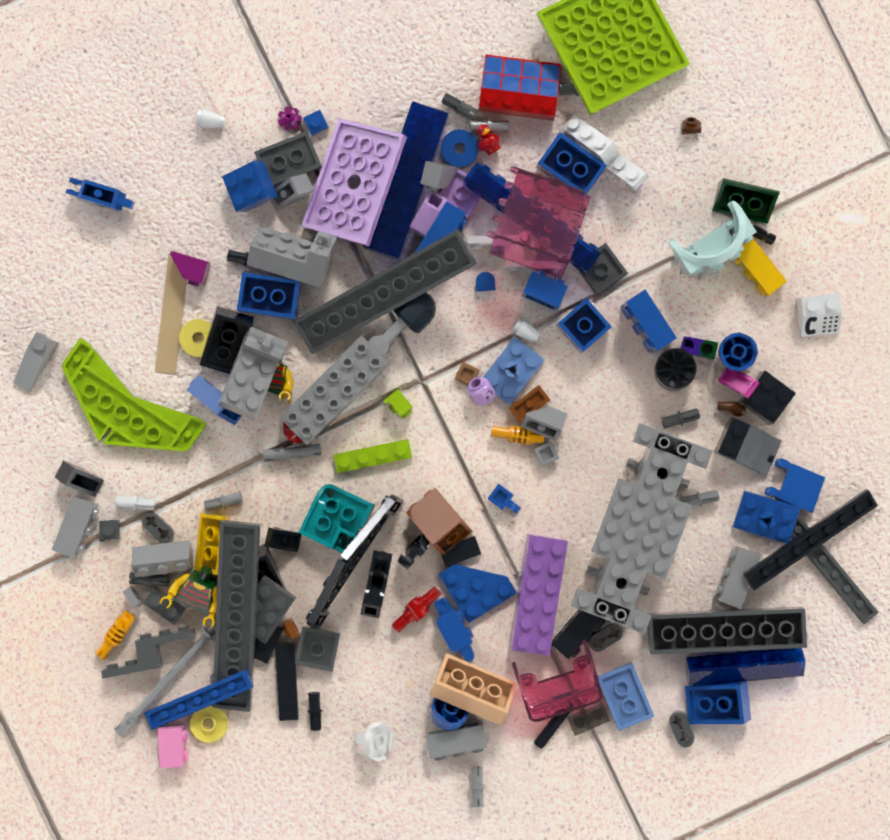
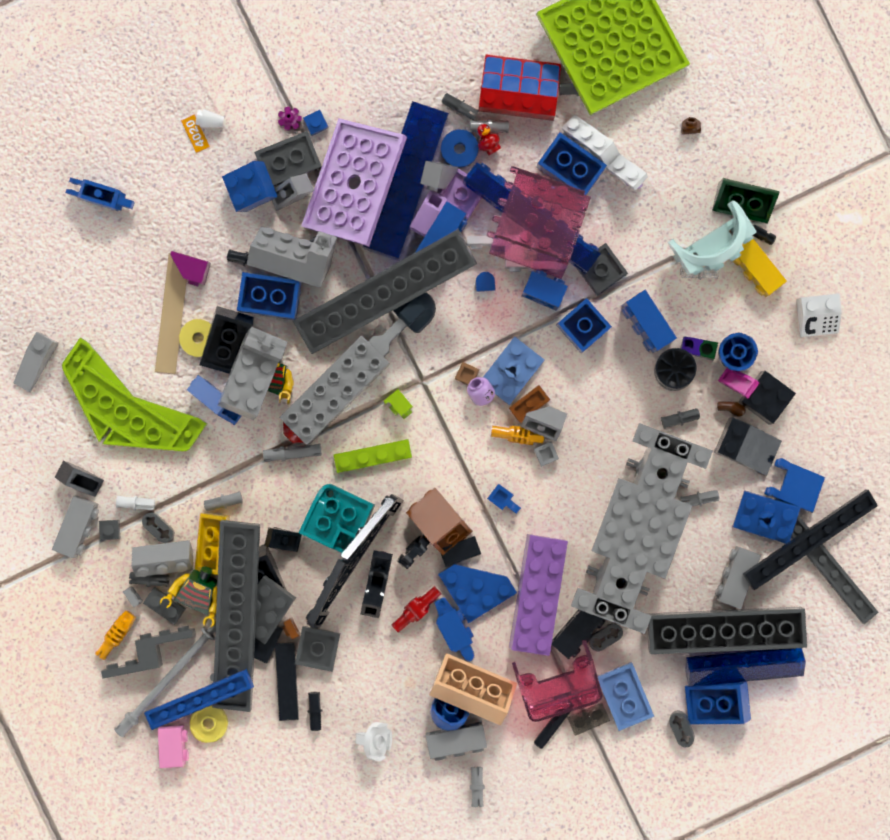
white cone [511,317,541,343] -> none
none -> light orange sticker [181,114,210,153]

